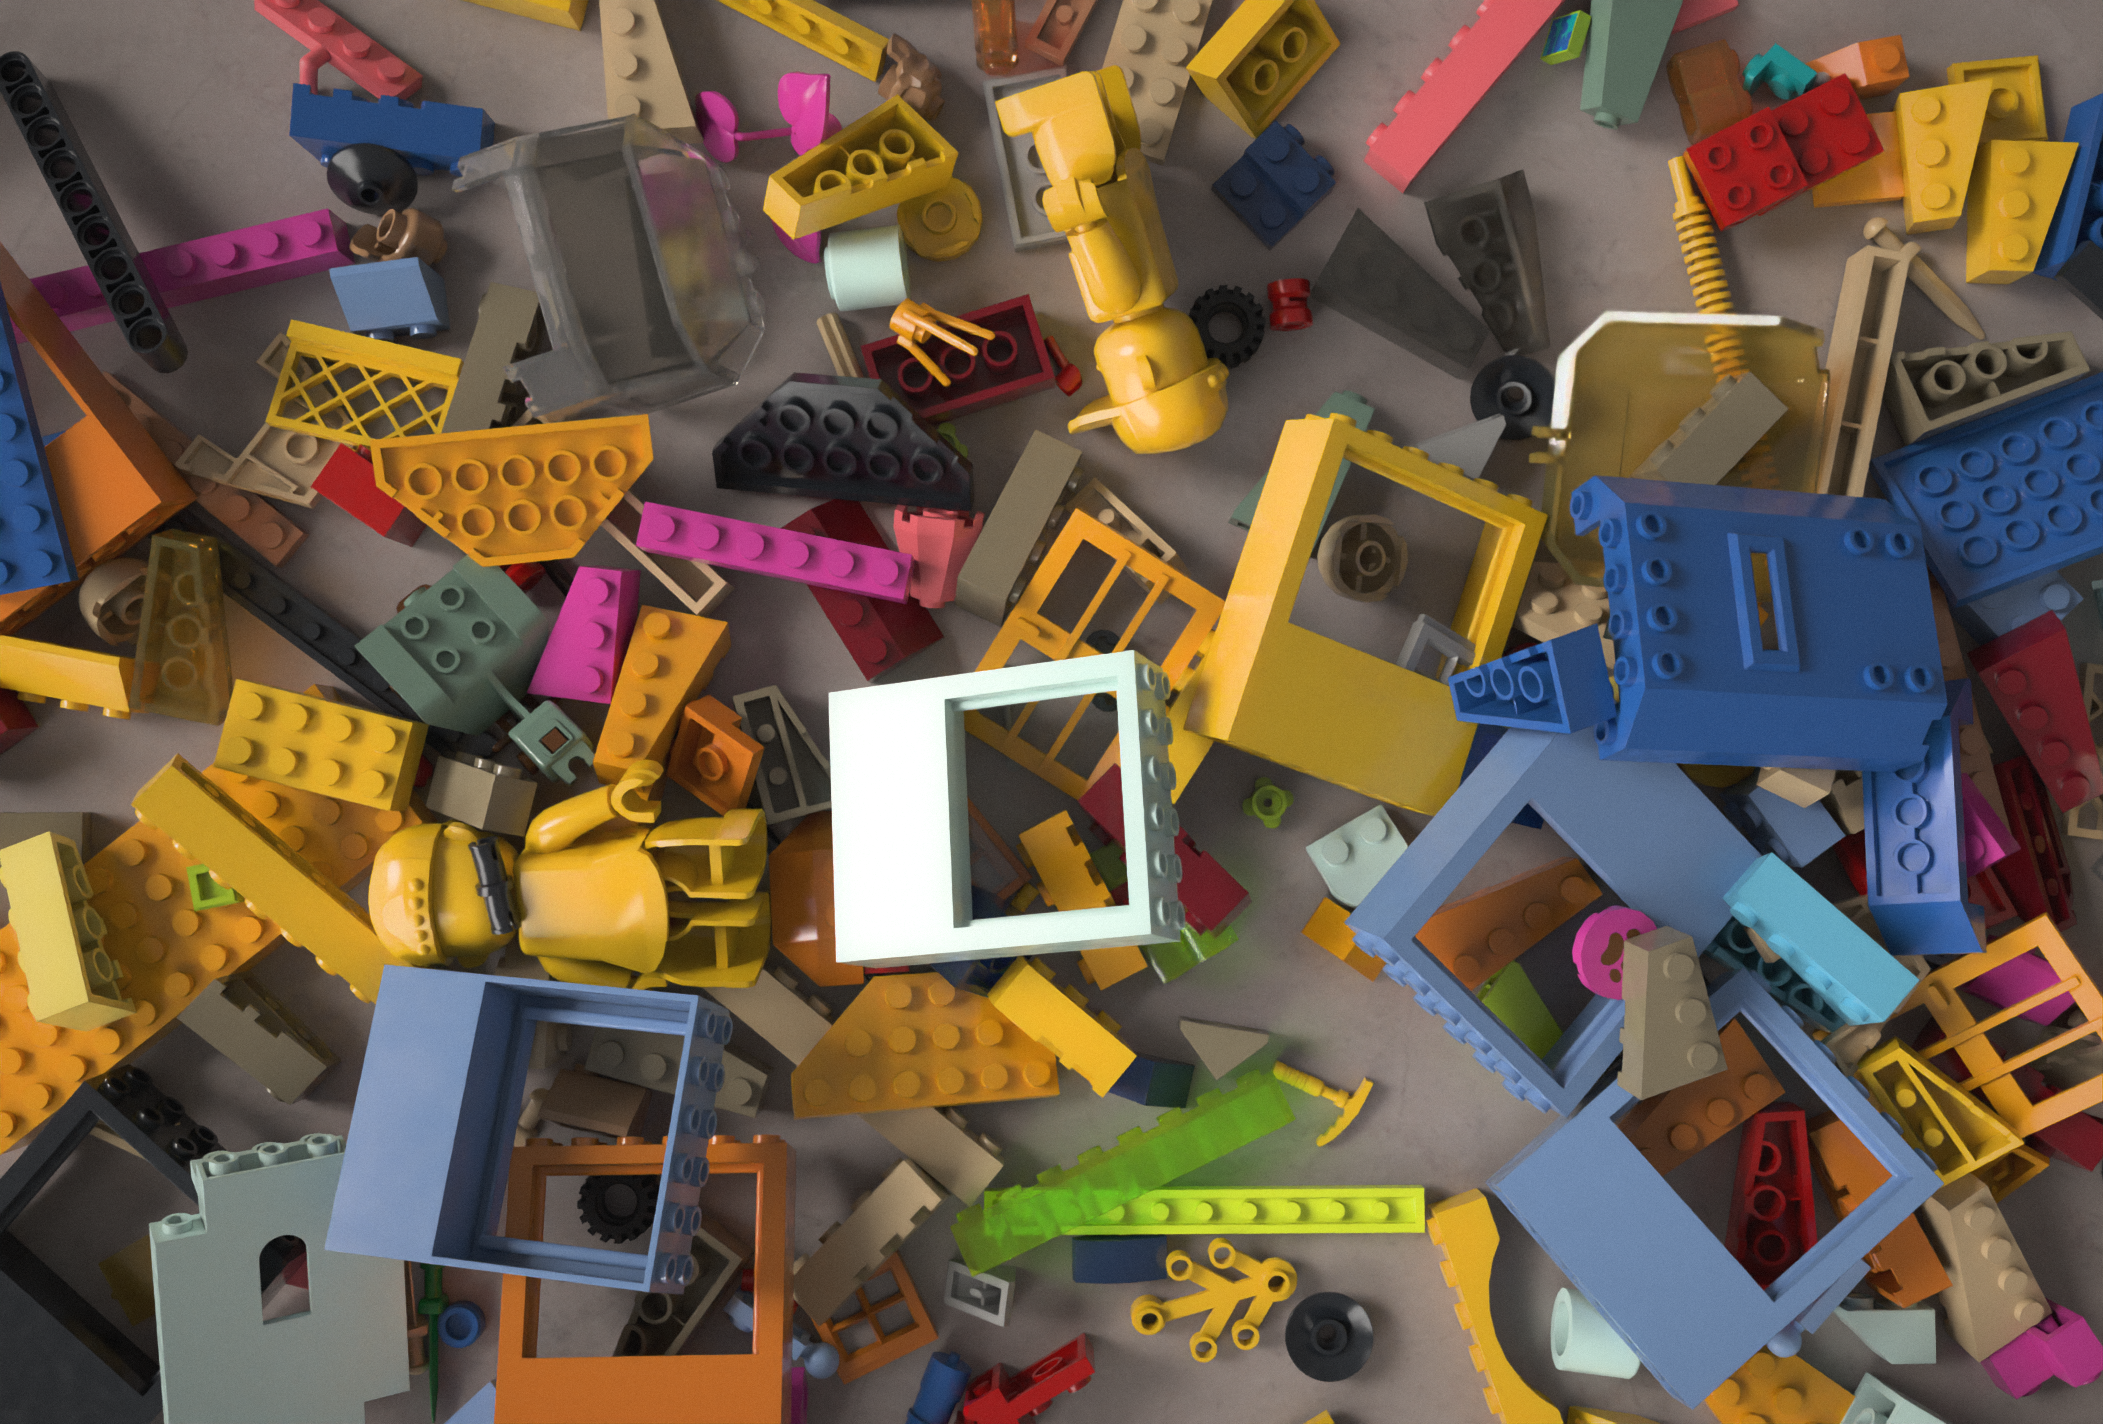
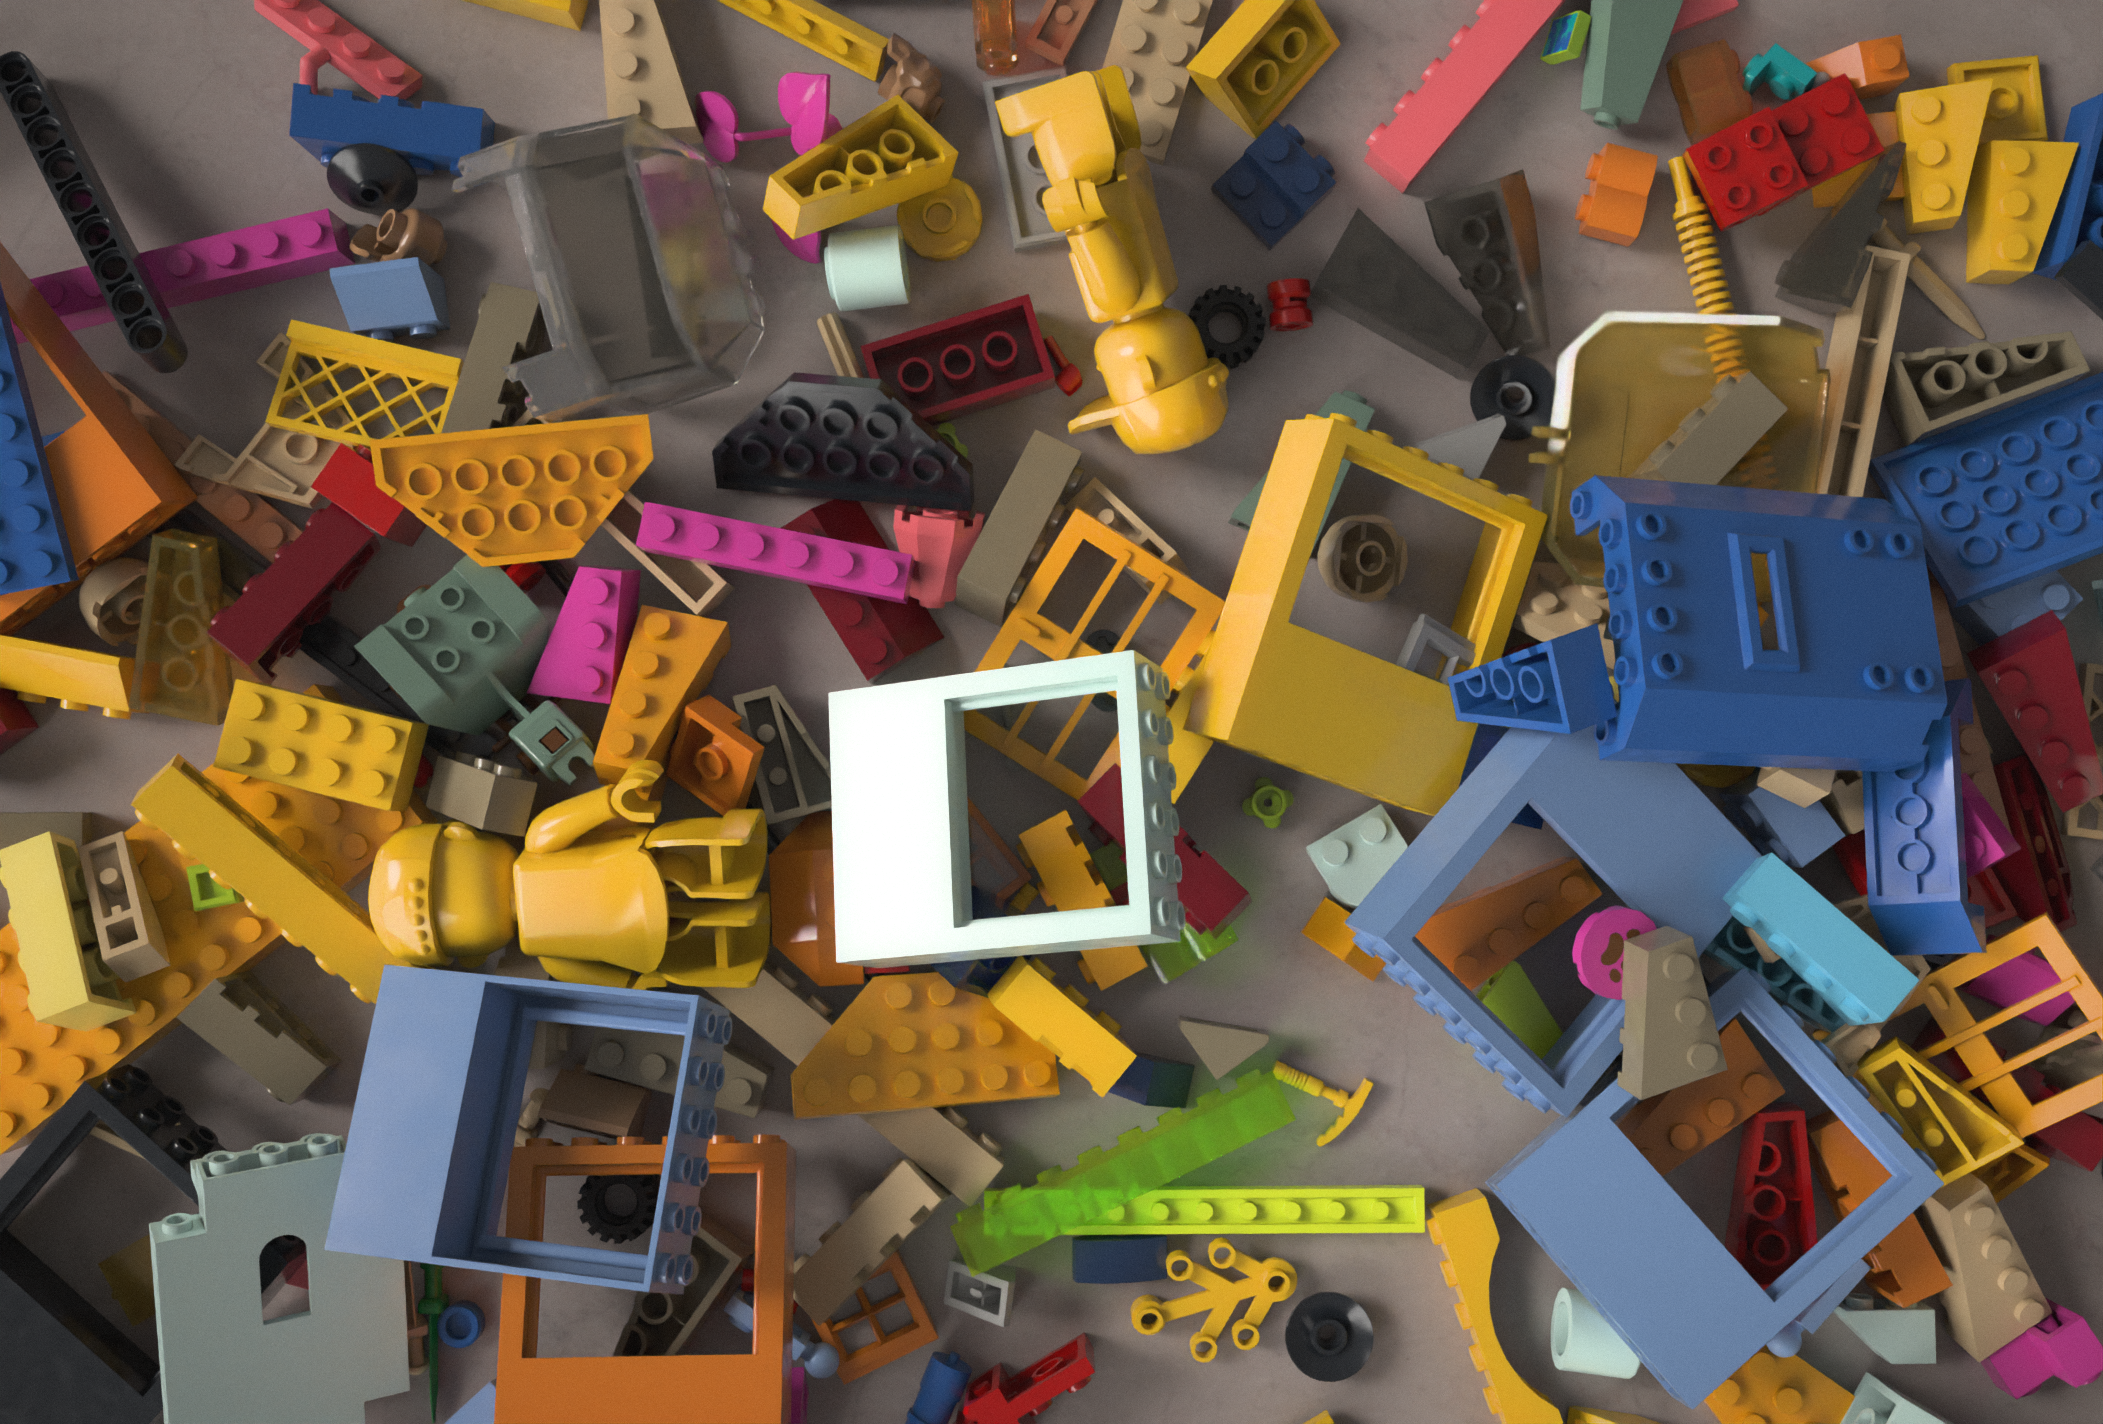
black pin [468,836,522,935] -> none
light orange plant [889,298,995,387] -> none
none -> tan slope [78,831,170,982]
none -> dark red wedge [206,502,381,685]
none -> orange brick [1575,142,1658,247]
none -> clear smoke wedge [1774,141,1907,316]

